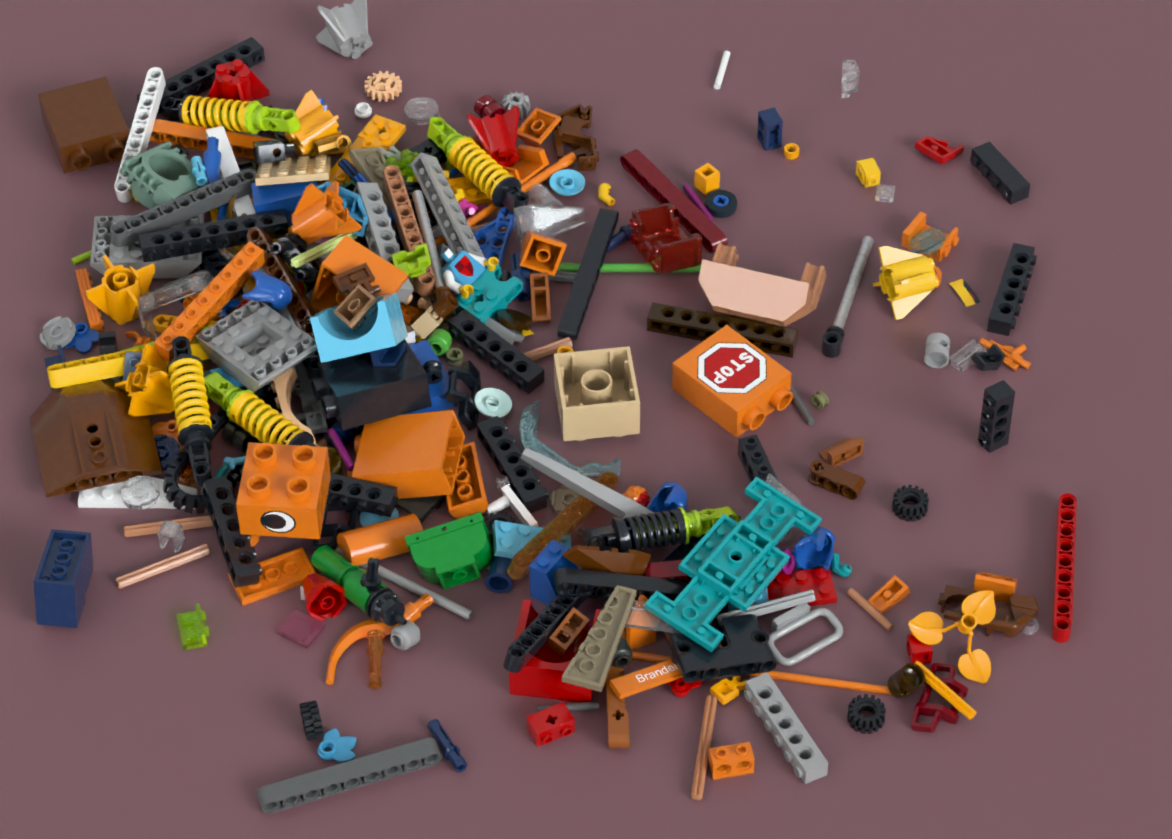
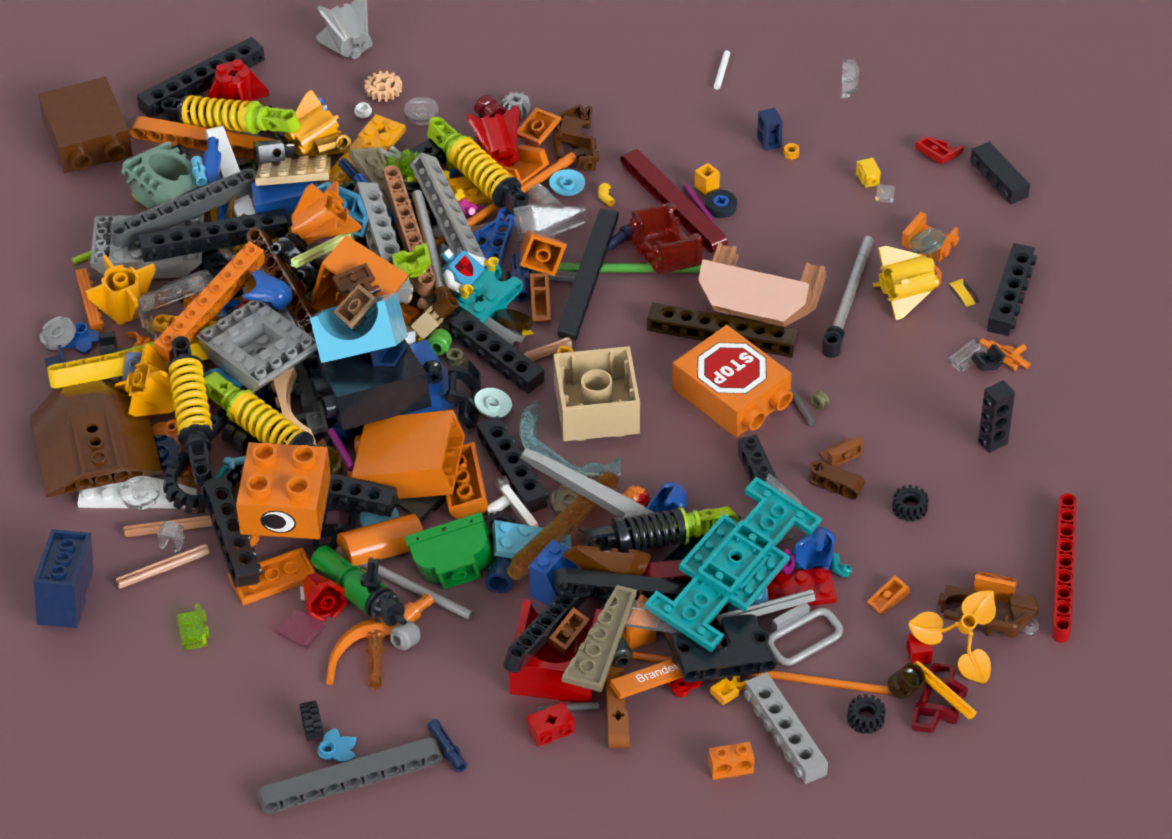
white beam [114,67,166,203] -> none
nougat axle [691,695,717,800] -> none
nougat bar [847,588,894,631] -> none
light grey wheel [924,333,950,368] -> none

